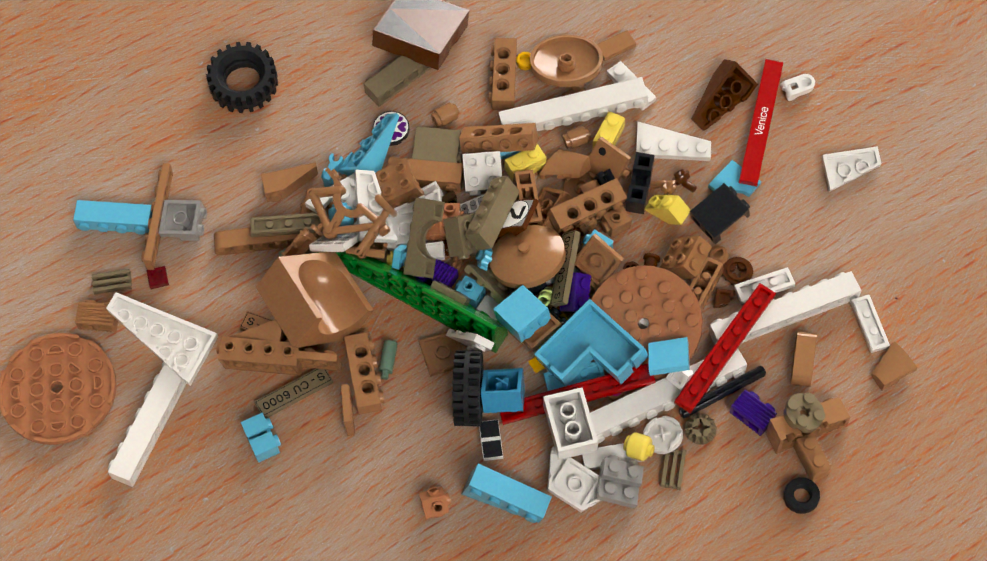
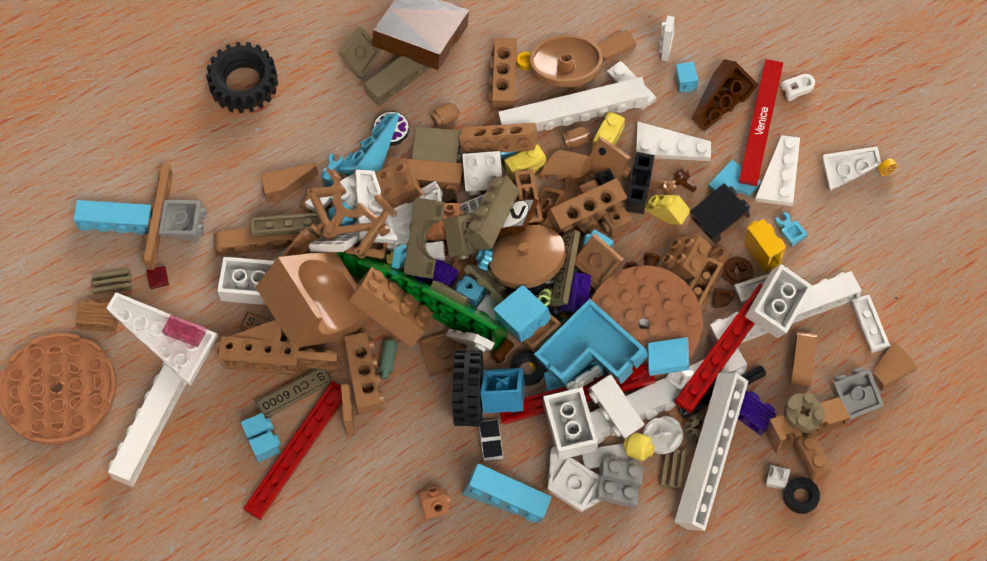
none -> clear pink plate [162,315,207,347]
none -> white brick [217,257,275,305]
none -> red tile [243,381,342,520]
none -> dark tan tile [338,27,382,78]
none -> medium nougat brick [349,267,433,347]
none -> reddish brown pin [491,338,514,363]
none -> black tyre [510,351,545,386]
none -> white axle [566,365,603,391]
none -> white wedge [587,374,645,439]
none -> white wing [659,16,675,62]
none -> white brick [674,373,748,531]
none -> medium azure brick [675,62,698,92]
none -> yellow brick [744,219,785,274]
none -> white brick [745,264,813,338]
none -> white wing [755,135,800,206]
none -> white tile [766,465,790,490]
none -> medium azure plate [775,212,808,247]
none -> light grey plate [830,367,884,419]
none -> yellow tile [878,159,898,176]

